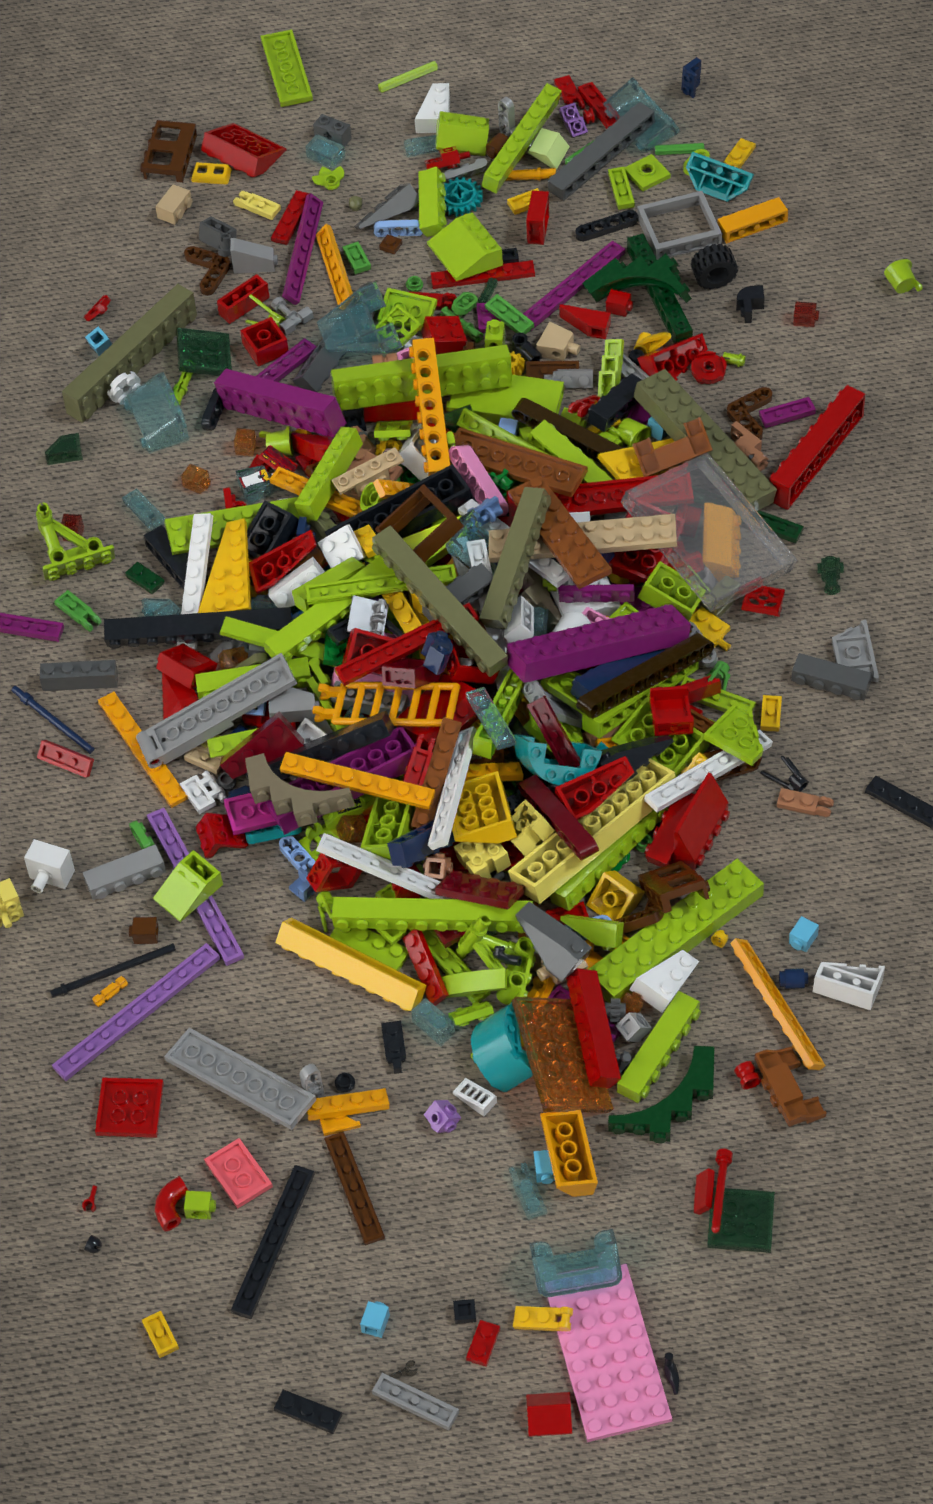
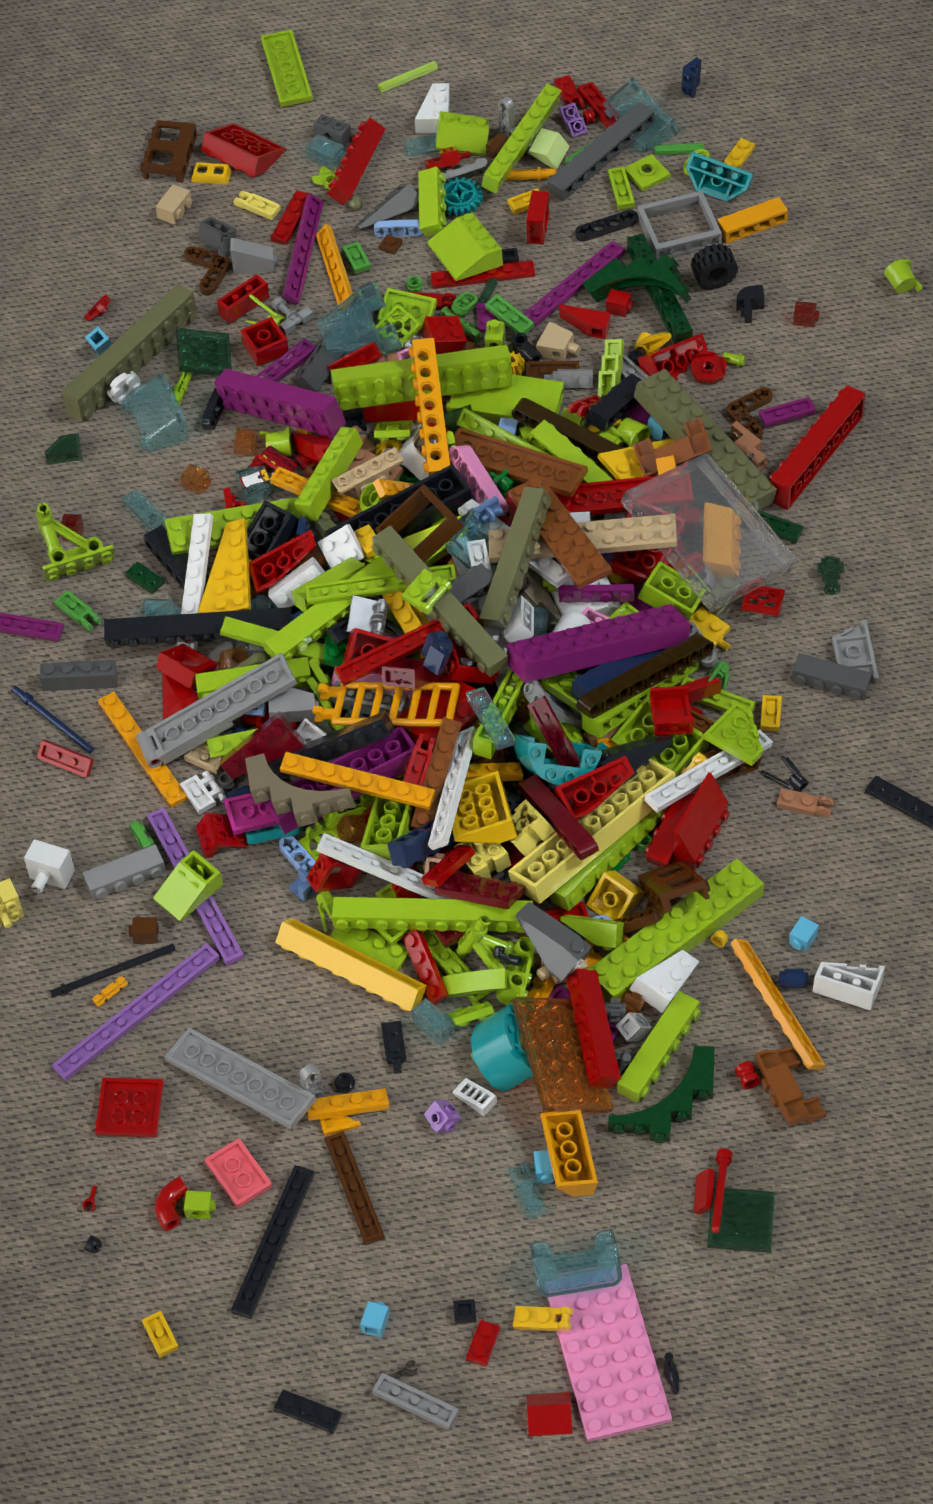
none -> red brick [327,117,386,206]
none -> red tile [328,340,383,370]
none -> lime plate [402,568,452,615]
none -> red plate [421,845,475,887]
none -> light orange tile [656,455,678,477]

